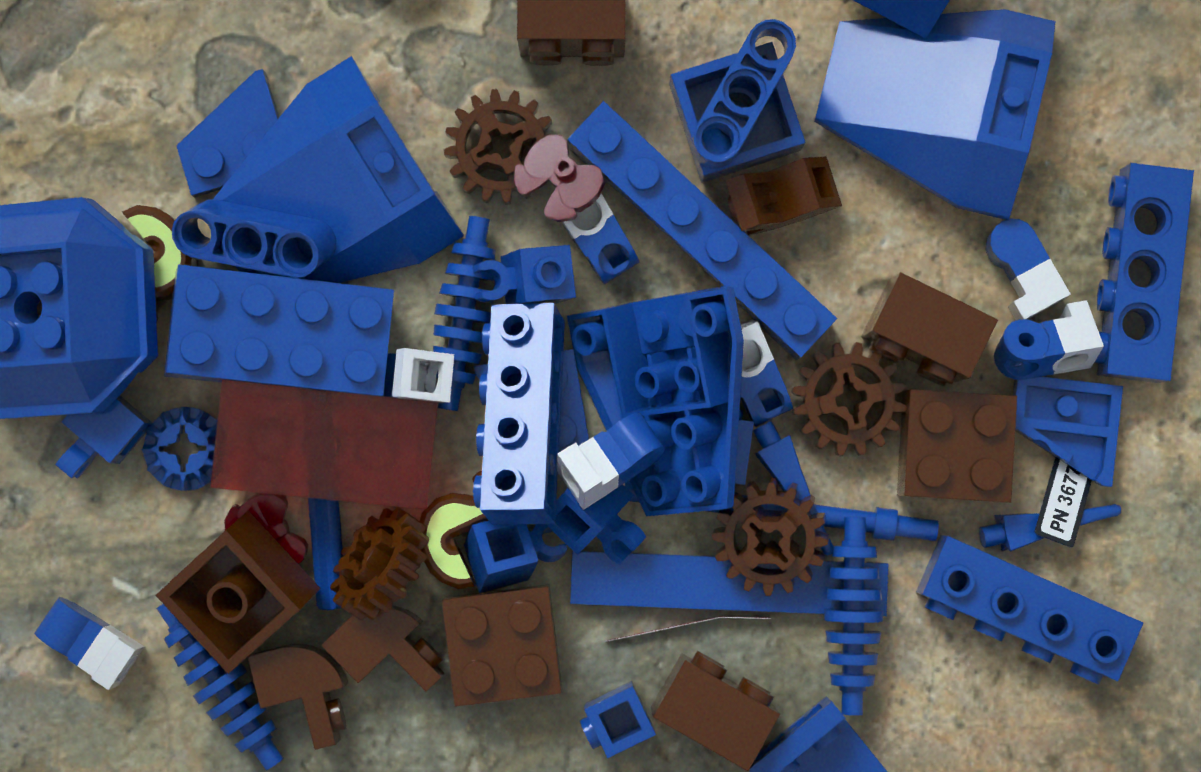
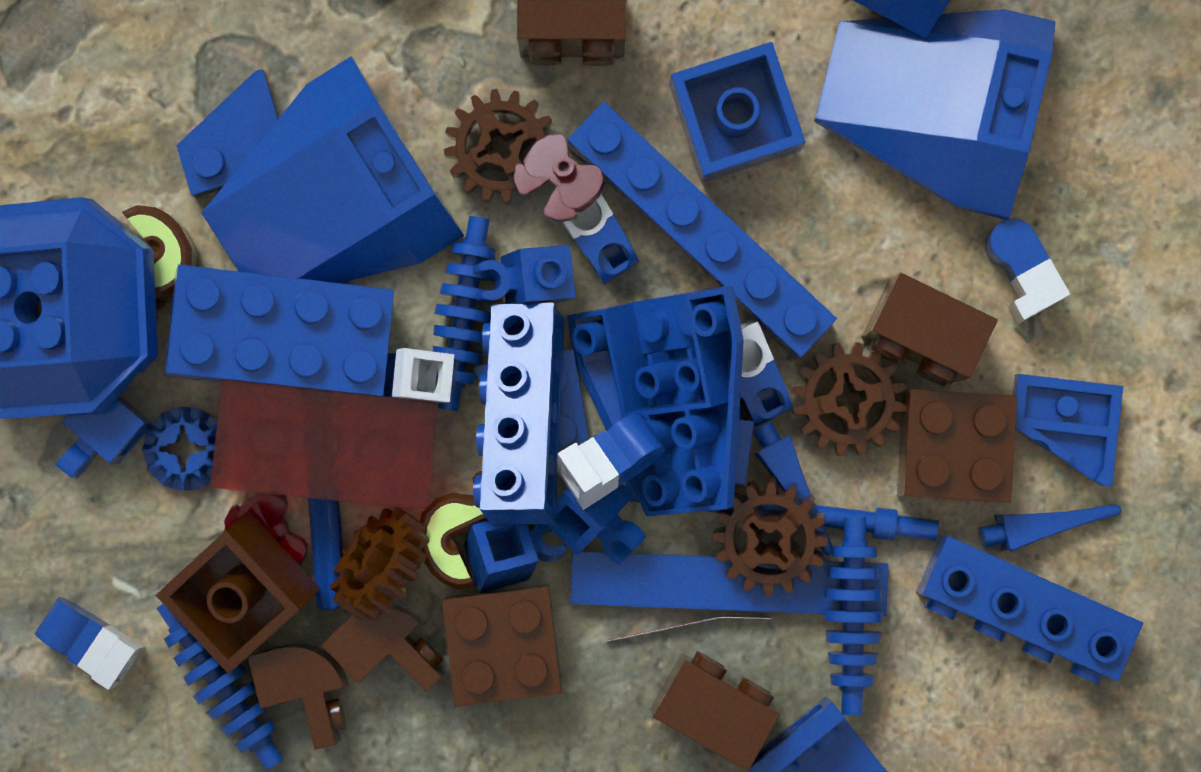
blue beam [172,200,336,278] -> none
blue brick [579,681,656,758] -> none
blue beam [691,19,796,169] -> none
reddish brown brick [725,156,842,235] -> none
leg [993,300,1104,380] -> none
sticker [1035,457,1092,547] -> none
blue brick [1094,163,1194,383] -> none

